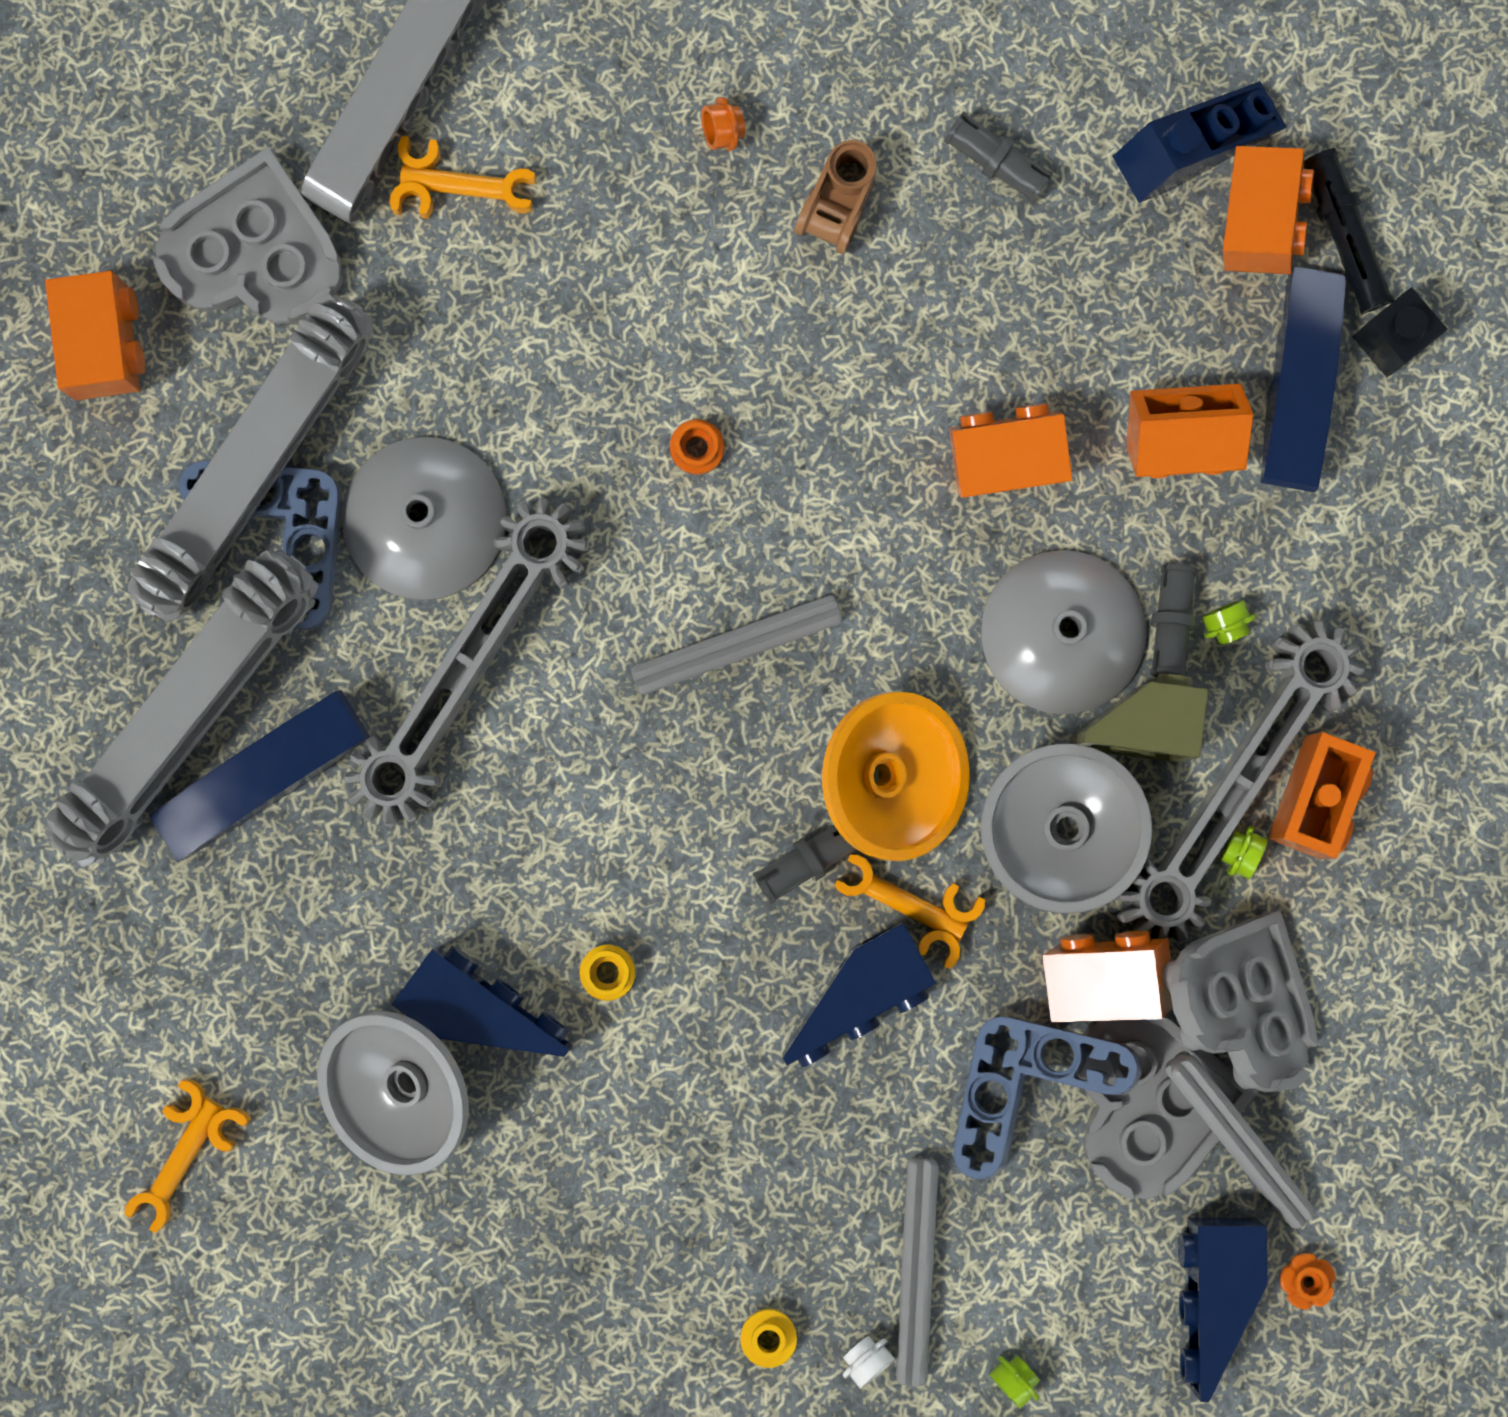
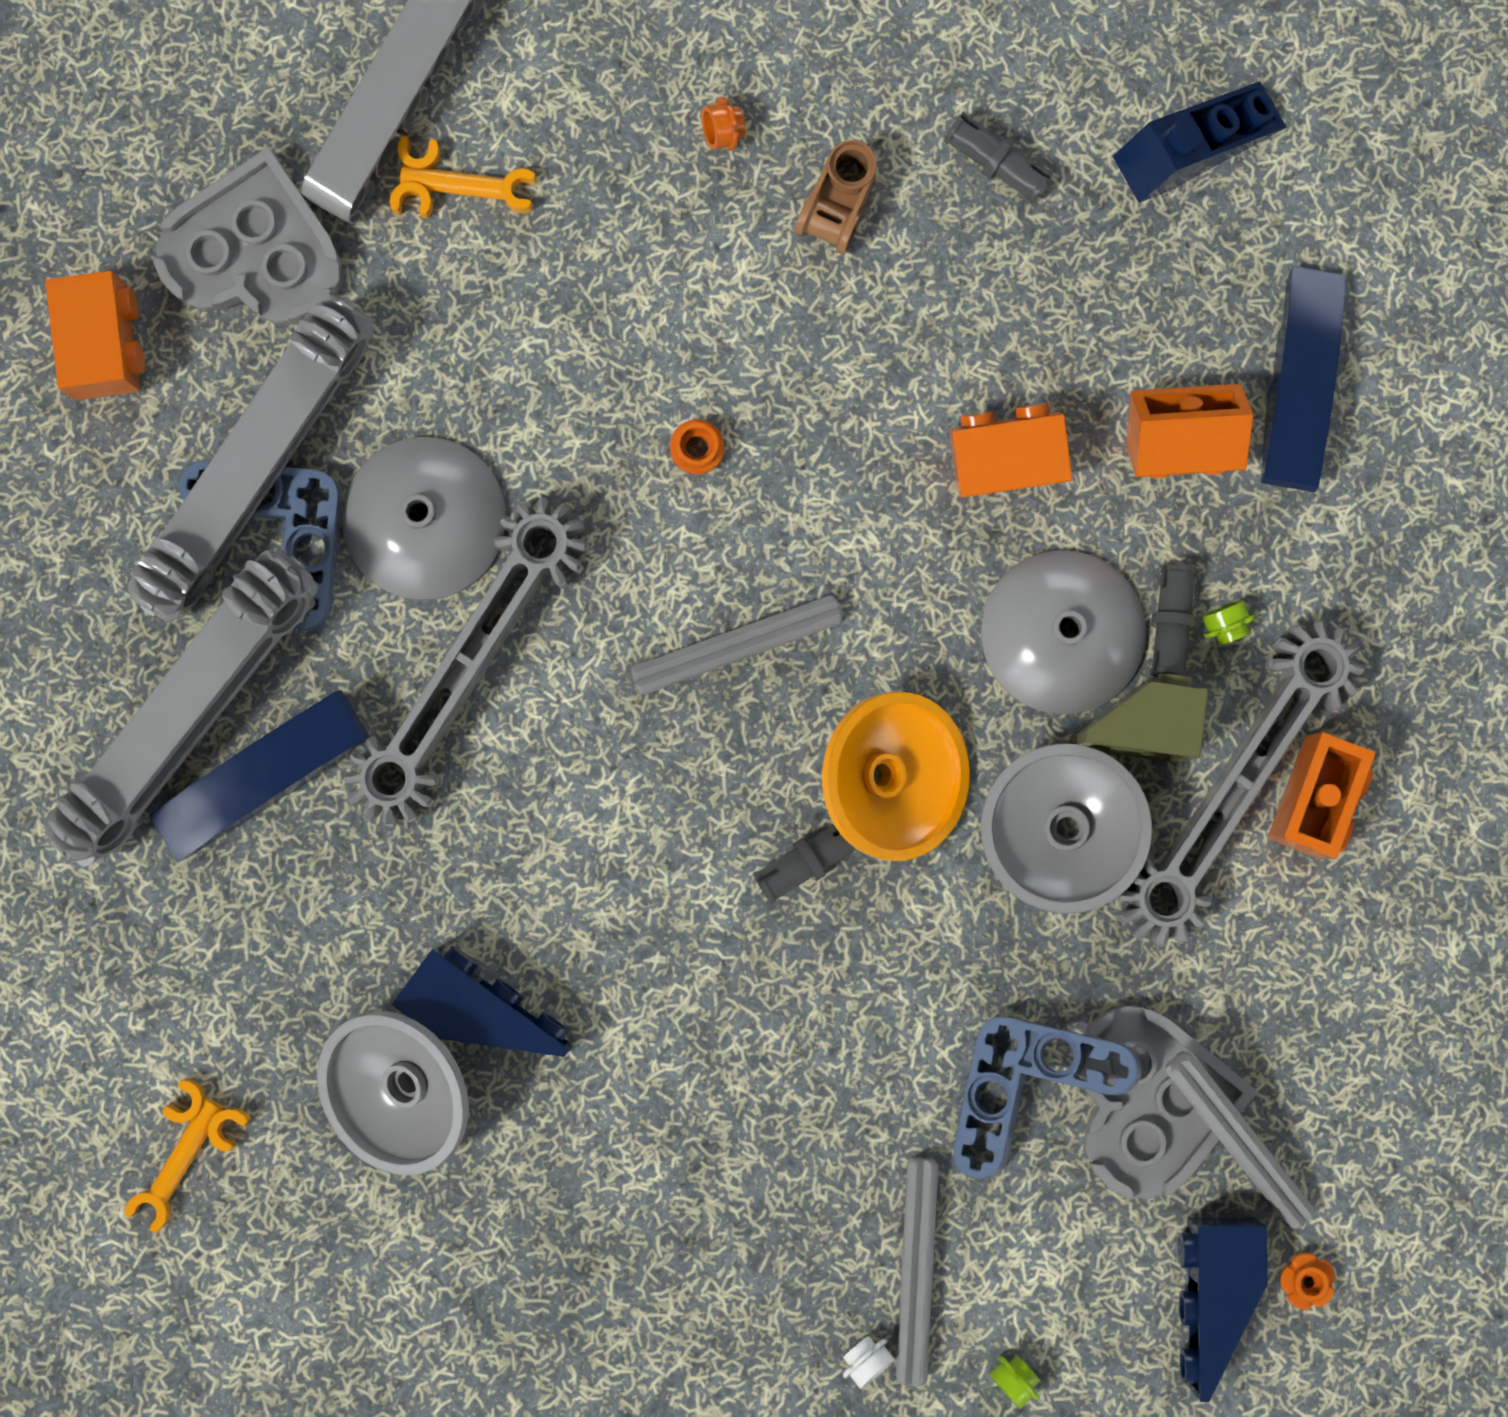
yellow plate [579,944,636,1001] -> none
yellow plate [740,1309,797,1368] -> none
dark blue slope [782,922,936,1068] -> none
light orange bar [834,854,985,969] -> none
brick [1043,931,1173,1022] -> none
light grey plate [1163,910,1318,1092] -> none
lime plate [1220,826,1268,879] -> none
orange brick [1223,146,1314,275] -> none
black pin [1304,148,1395,315] -> none
black brick [1352,287,1448,378] -> none

